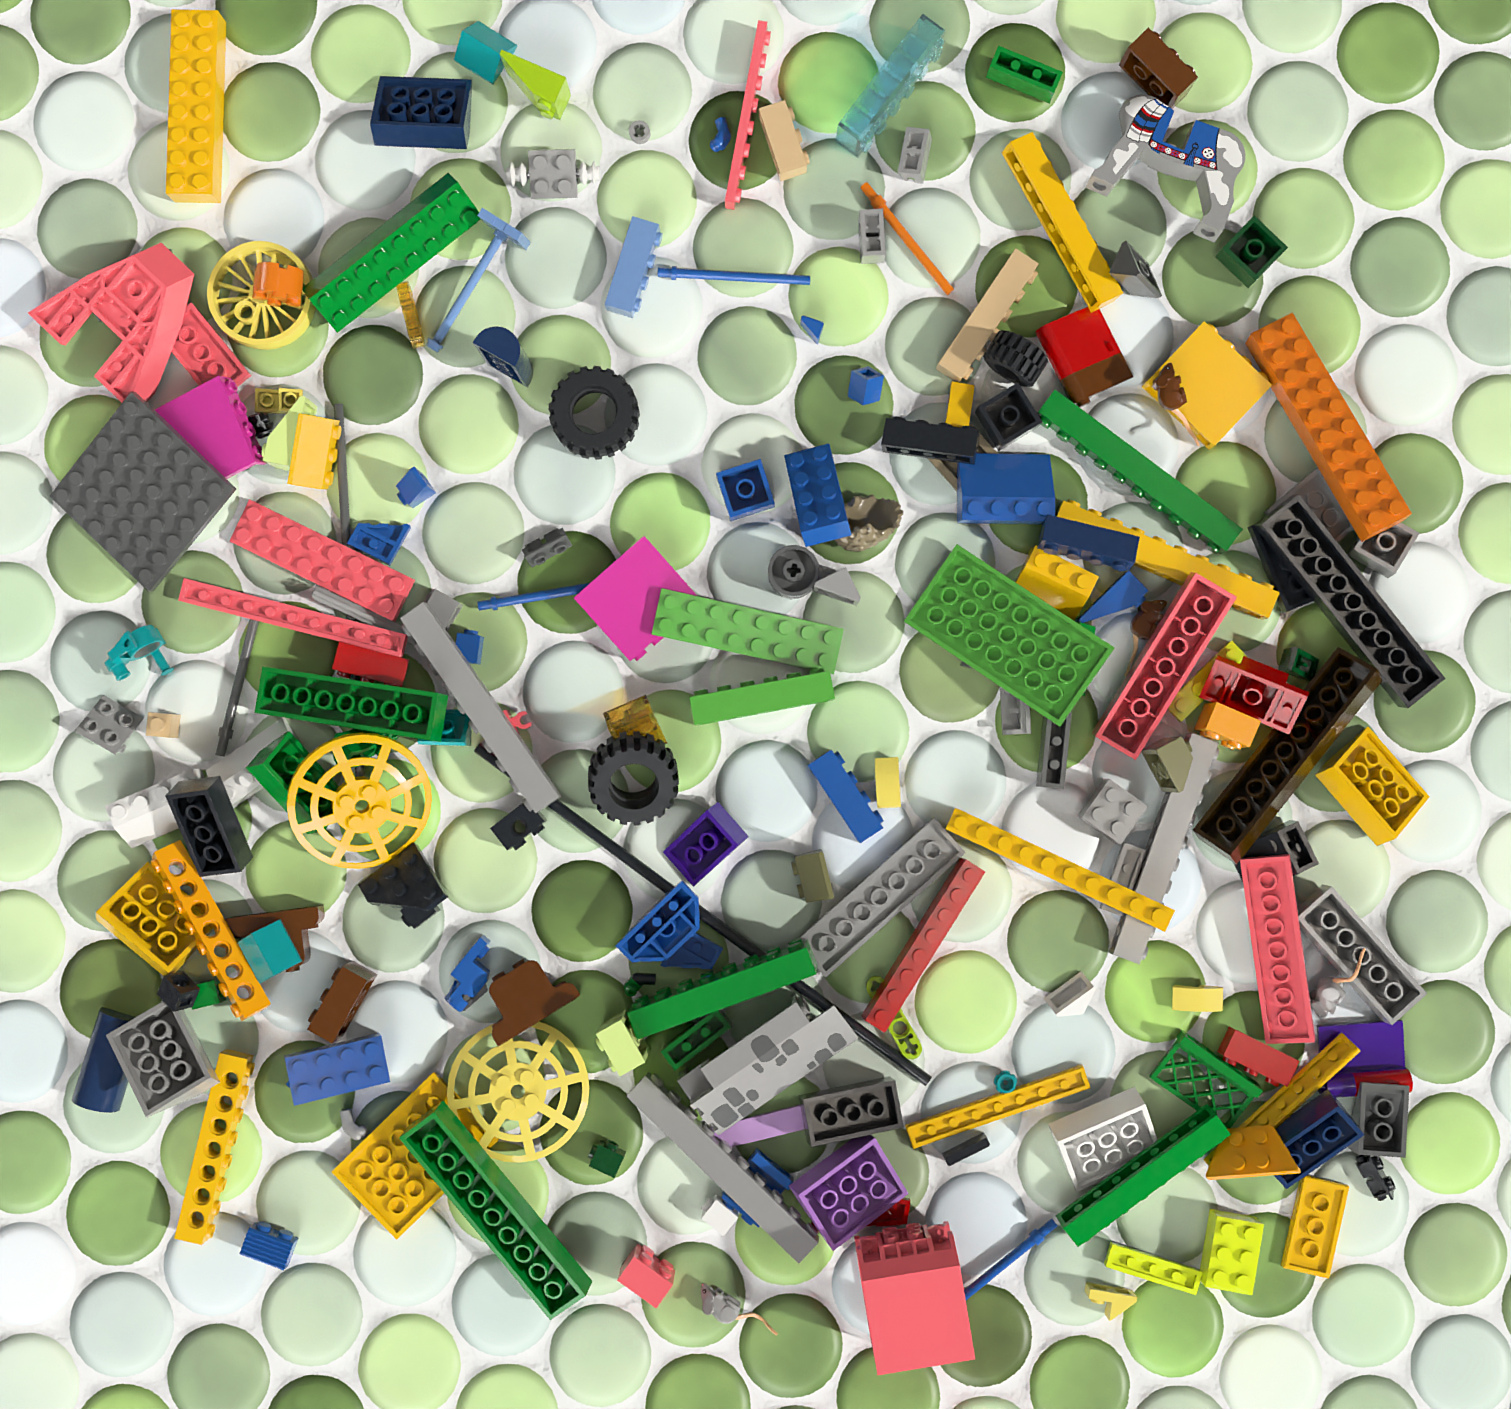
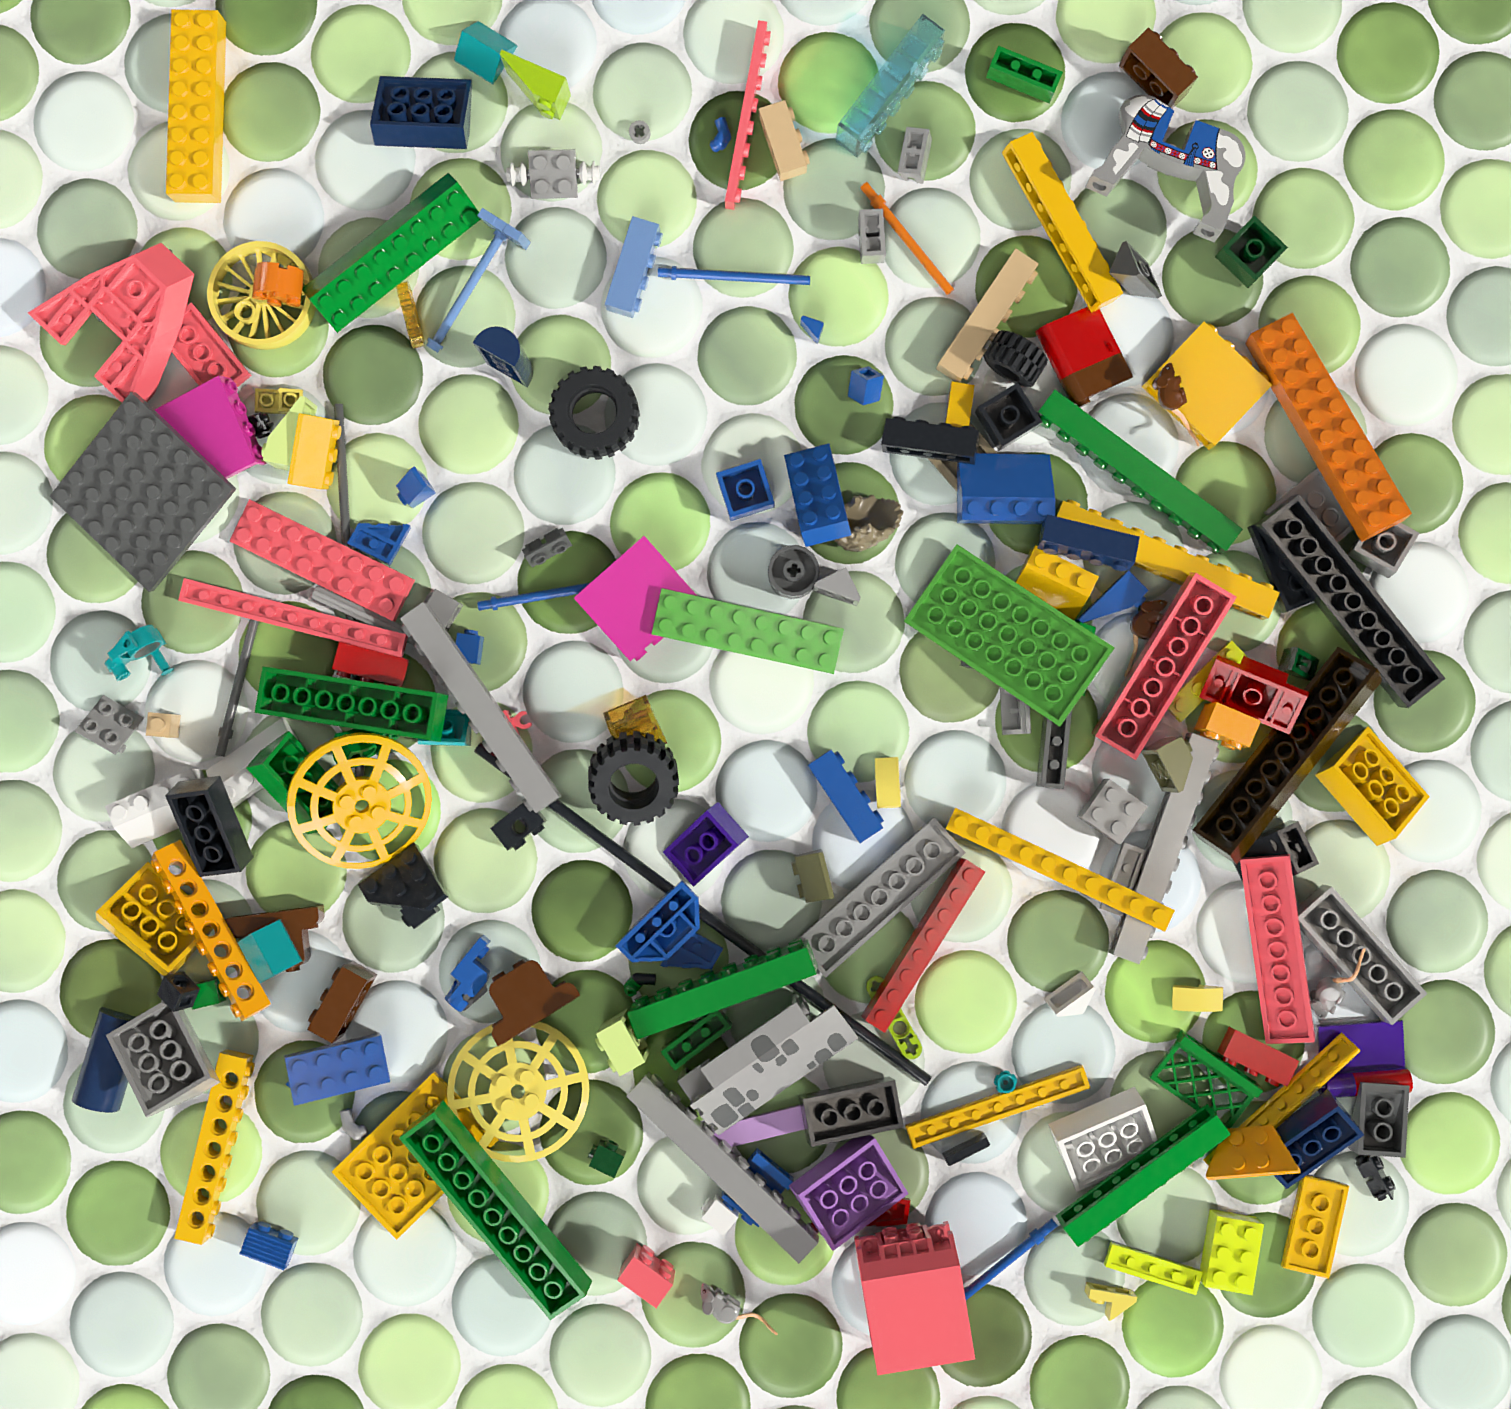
bright green brick [689,668,835,726] -> none

